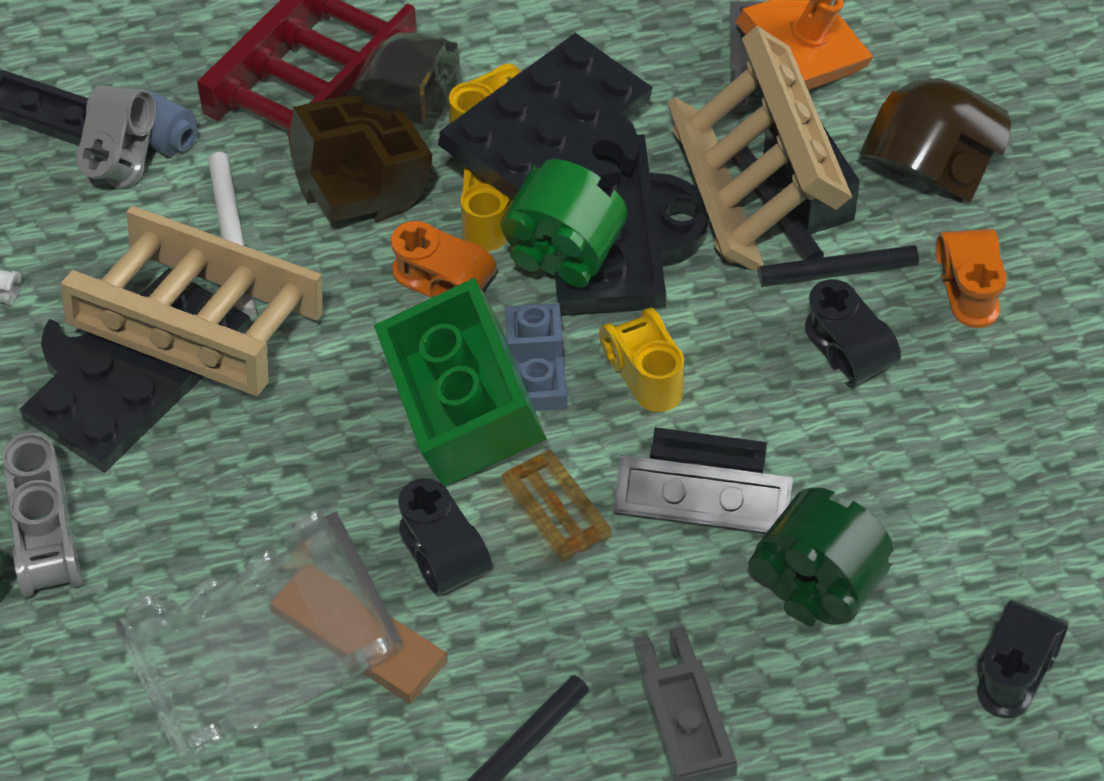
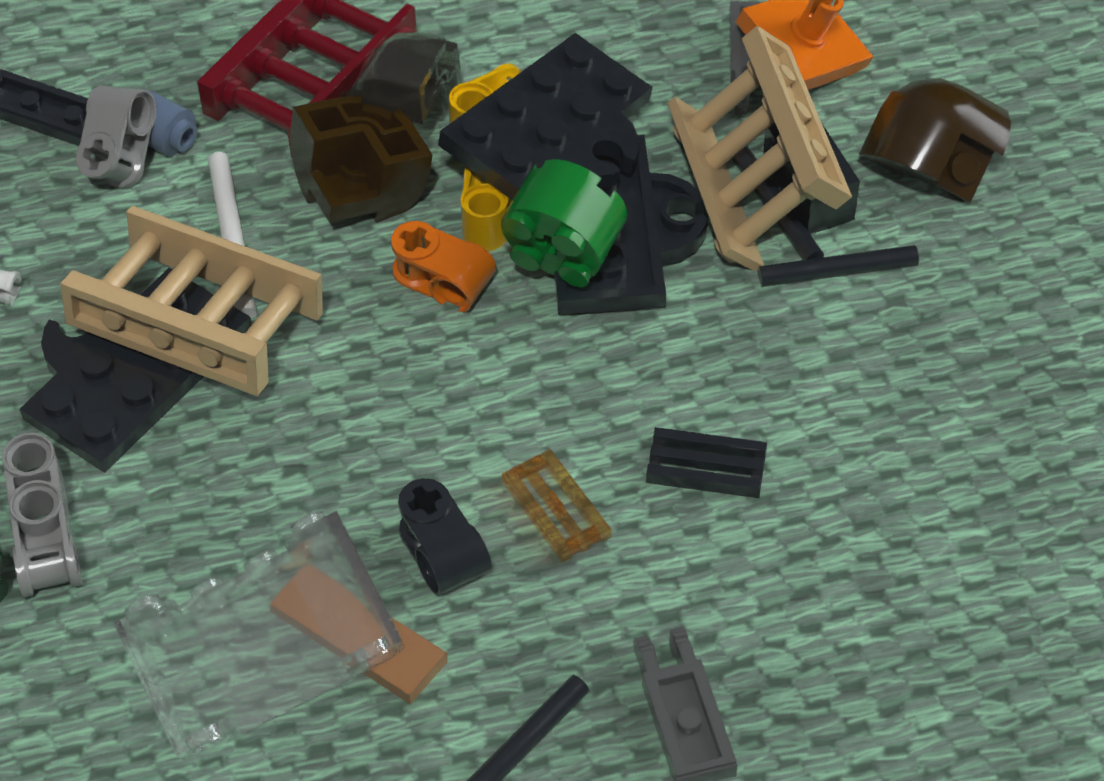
green brick [374,278,547,486] -> none
sand blue slope [505,303,567,411] -> none
yellow piece [599,307,684,412] -> none
tile [613,455,793,533] -> none
dark green brick [748,488,894,627] -> none
black piece [805,279,901,387] -> none
orange piece [936,228,1006,328] -> none
black piece [977,599,1069,719] -> none

